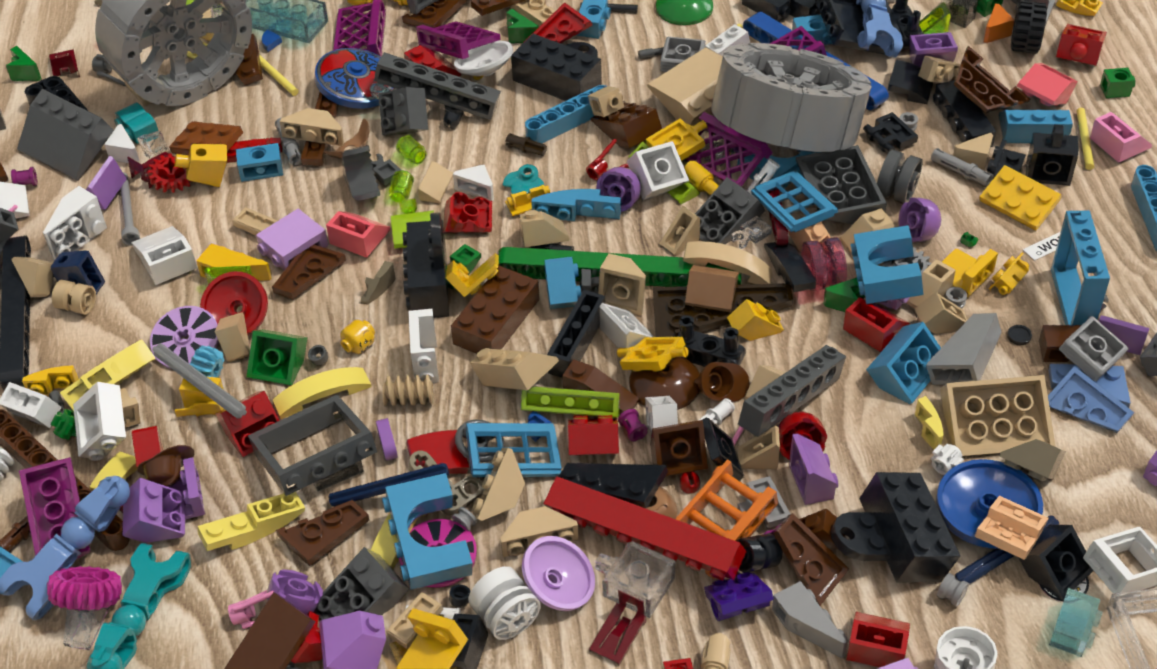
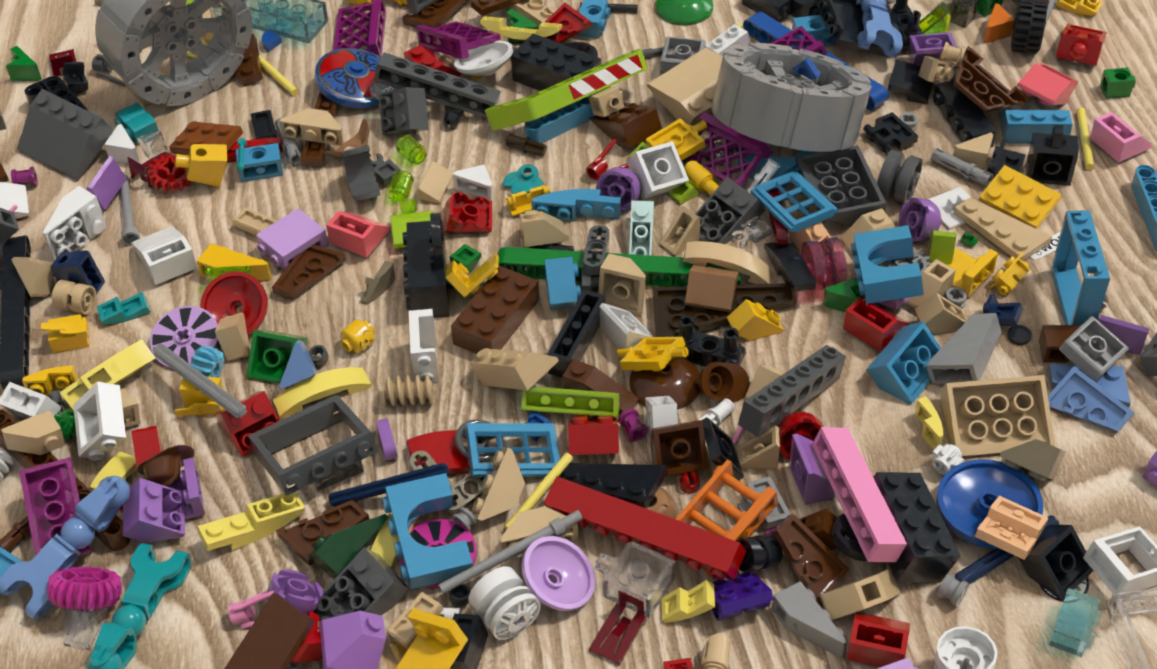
none -> tan slope [1,410,65,455]
none -> yellow piece [41,314,90,353]
none -> black bracket [63,62,88,93]
none -> teal slope [97,292,151,325]
none -> teal hinge [236,138,247,171]
none -> black tile [250,110,277,139]
none -> medium blue slope [279,340,318,389]
none -> dark green slope [308,514,389,577]
none -> light grey bar [438,510,583,594]
none -> light yellow slope [480,16,562,40]
none -> lime beam [485,49,648,131]
none -> light yellow bar [504,453,573,530]
none -> dark grey beam [583,225,610,275]
none -> light aqua slope [629,201,654,255]
none -> light yellow slope [662,580,715,623]
none -> blue tile [792,57,821,80]
none -> bright pink brick [812,427,907,562]
none -> tan slope [819,568,900,620]
none -> white piece [929,187,970,230]
none -> lime slope [929,231,957,264]
none -> tan bush [940,42,966,65]
none -> tan wing [954,197,1052,261]
none -> dark blue bracket [983,294,1023,326]

